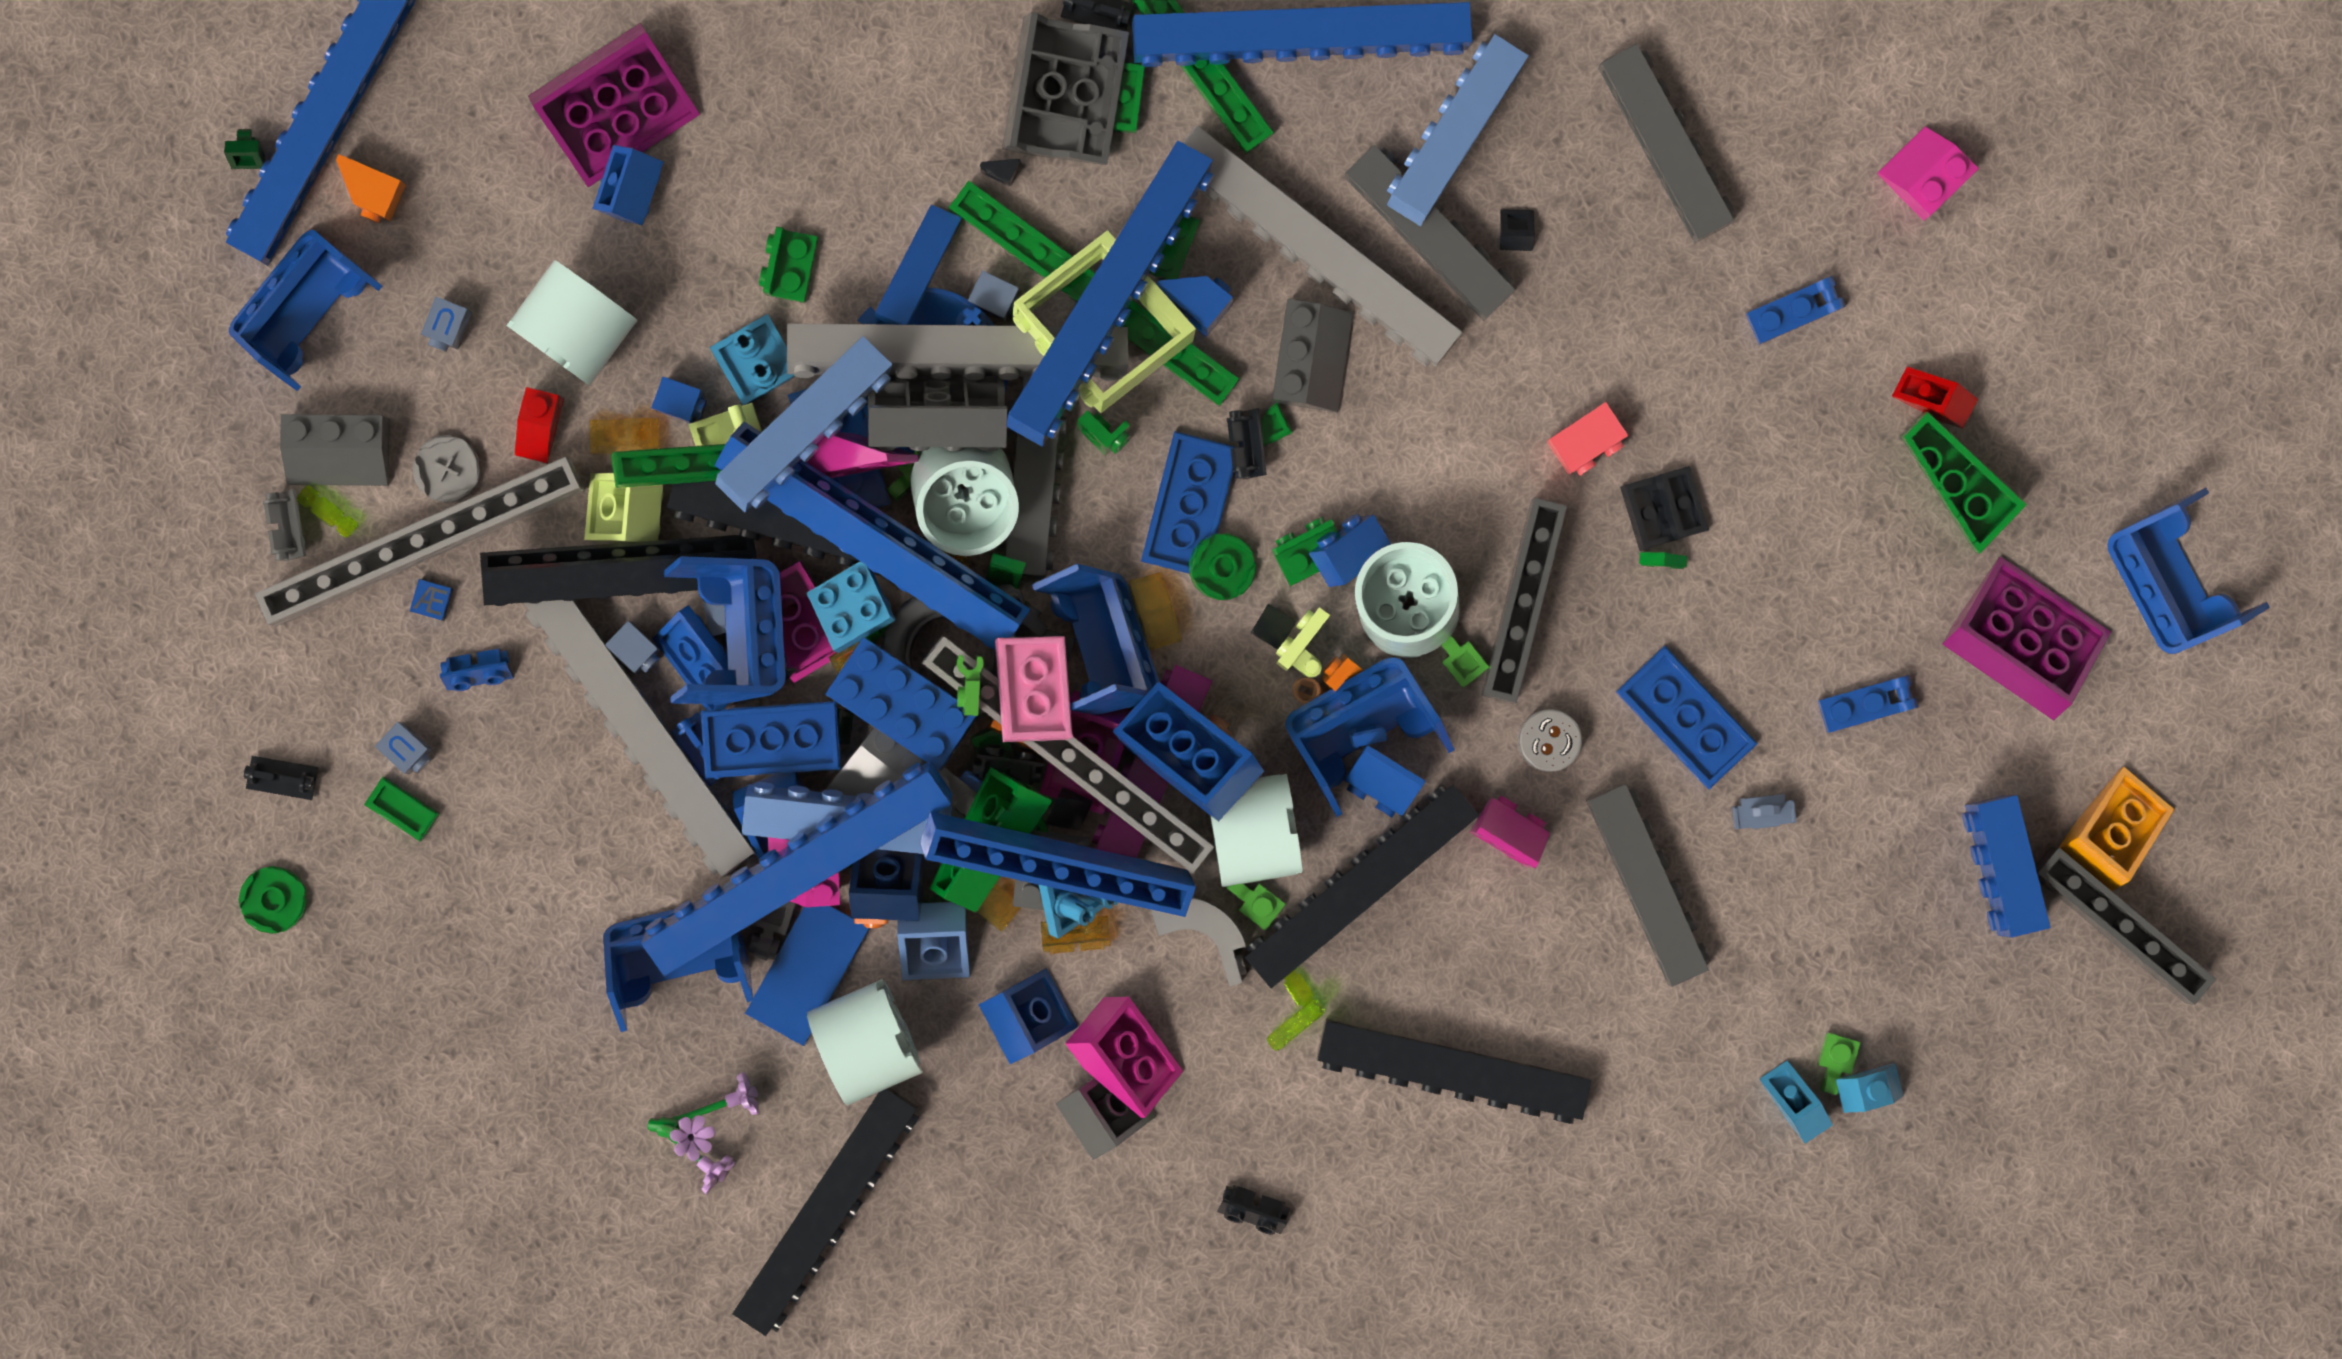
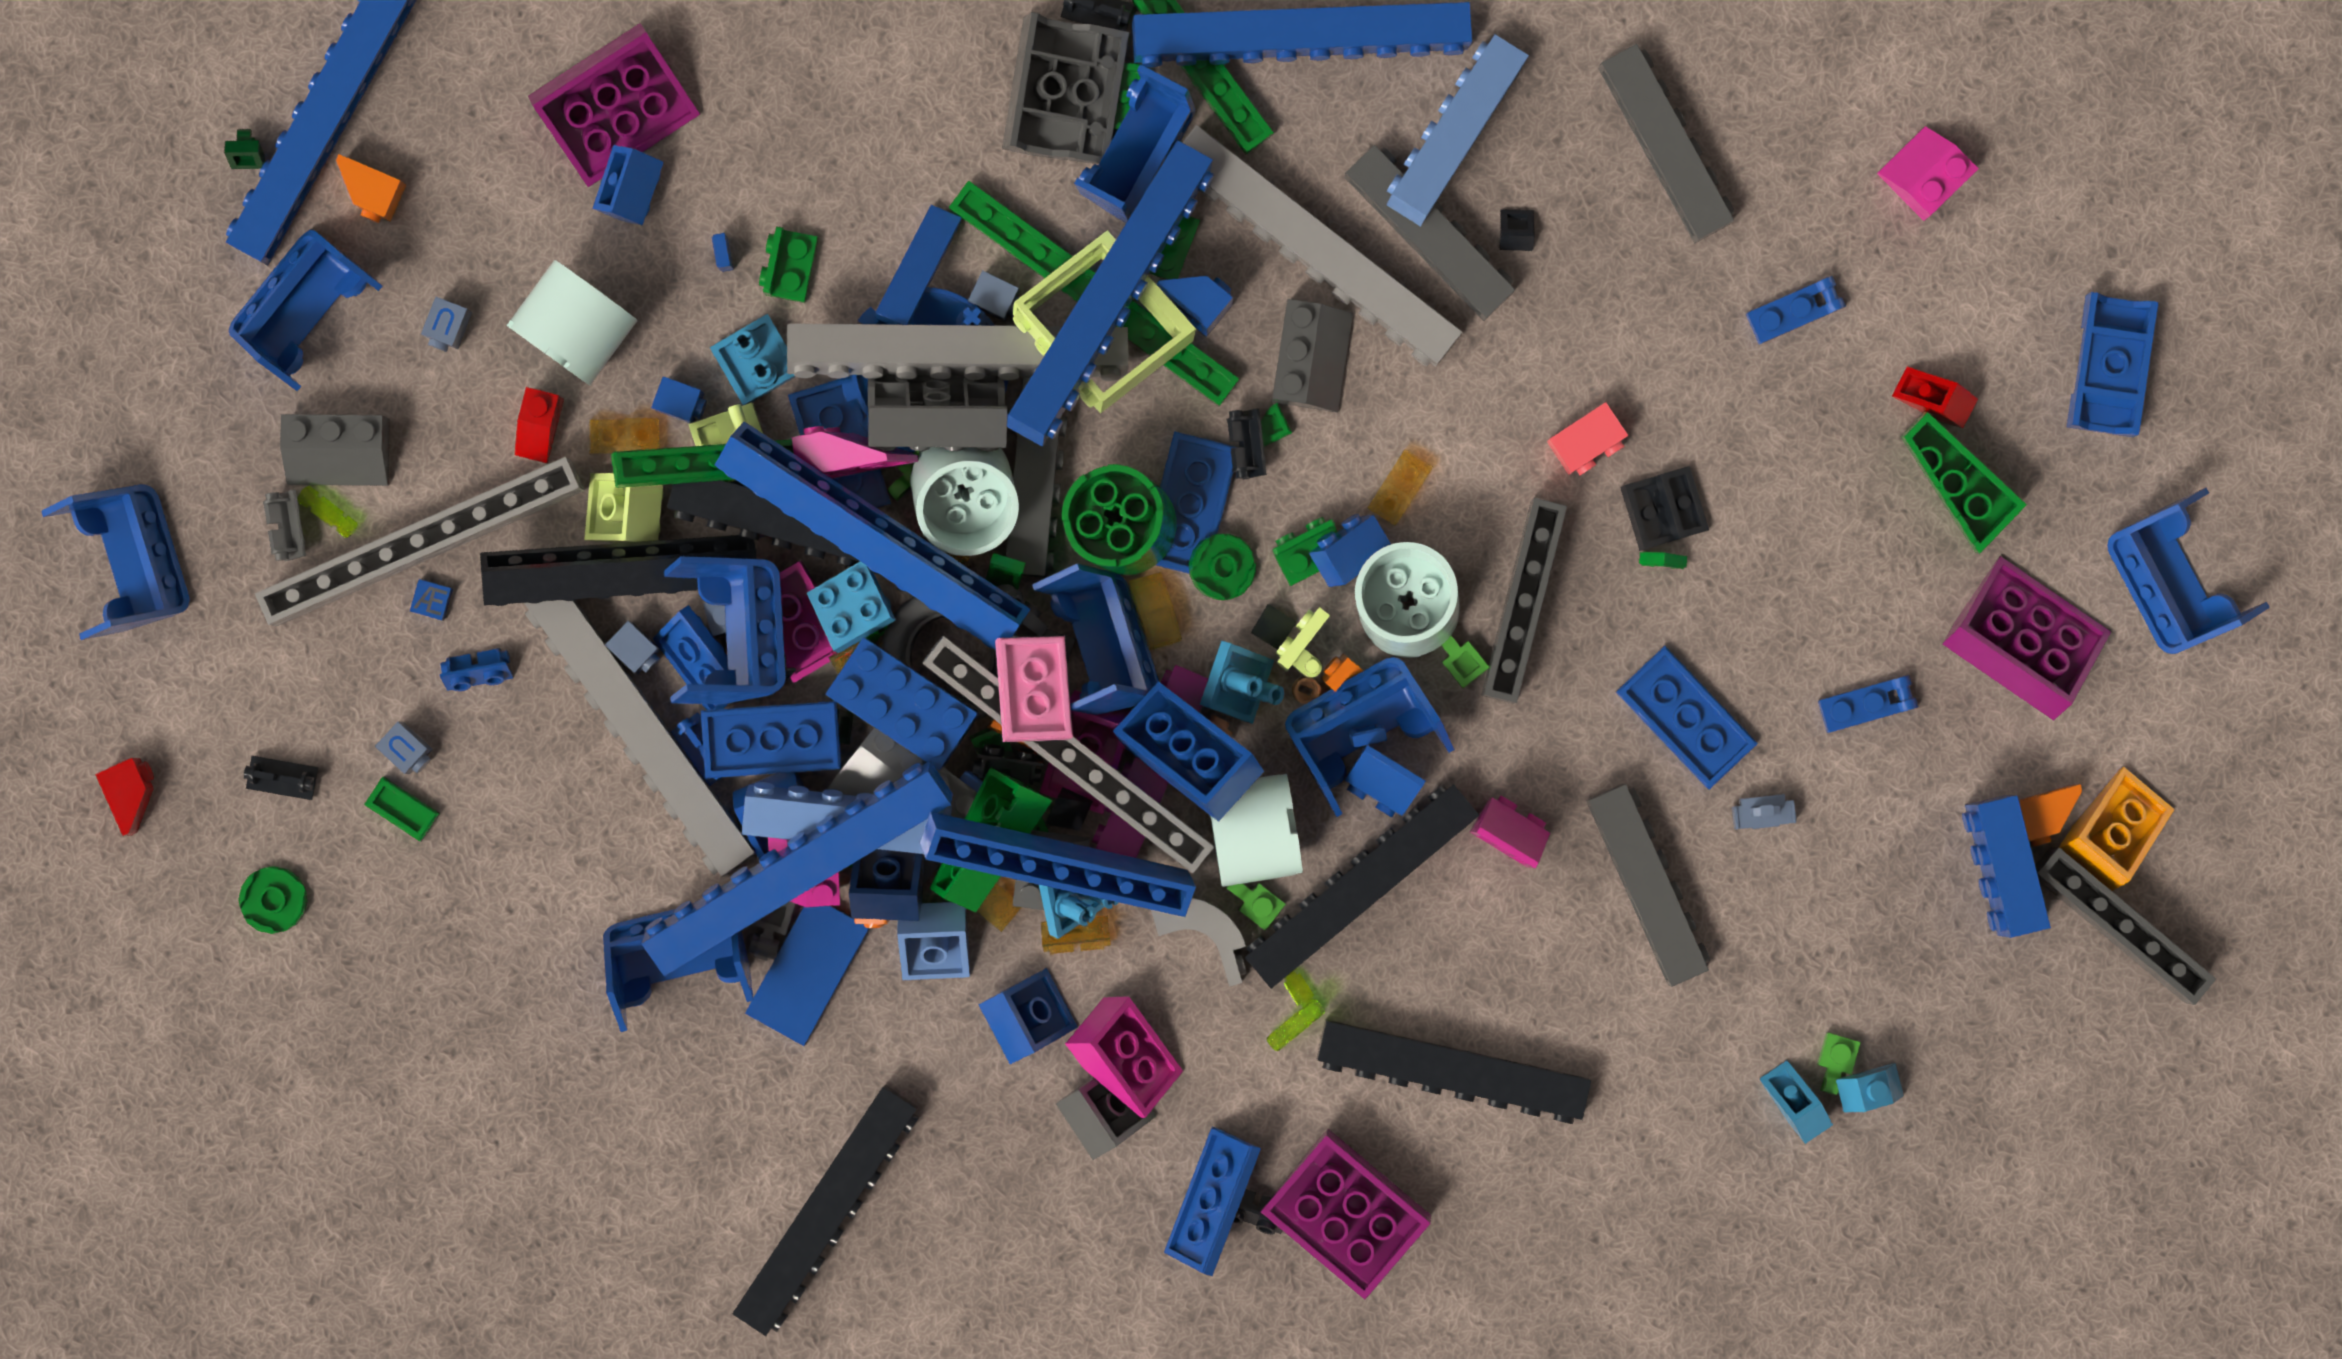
light grey tile [413,435,481,503] -> none
lavender plant [647,1072,760,1195] -> none
medium blue brick [715,336,892,512] -> none
light aqua brick [807,979,923,1106] -> none
bright green plate [957,655,983,716] -> none
black slope [980,159,1022,187] -> none
green bracket [1077,410,1130,456] -> none
light grey head [1518,709,1582,772] -> none
none -> blue windscreen [41,484,190,640]
none -> red slope [95,758,154,836]
none -> blue tile [711,233,734,272]
none -> green brick [1062,464,1177,575]
none -> blue windscreen [1074,64,1196,223]
none -> blue tile [1164,1126,1261,1276]
none -> dark azure plate [1200,641,1284,724]
none -> magenta slope [1261,1129,1432,1300]
none -> clear yellow slope [1367,449,1433,526]
none -> orange slope [2019,784,2082,847]
none -> blue piece [2066,292,2158,438]

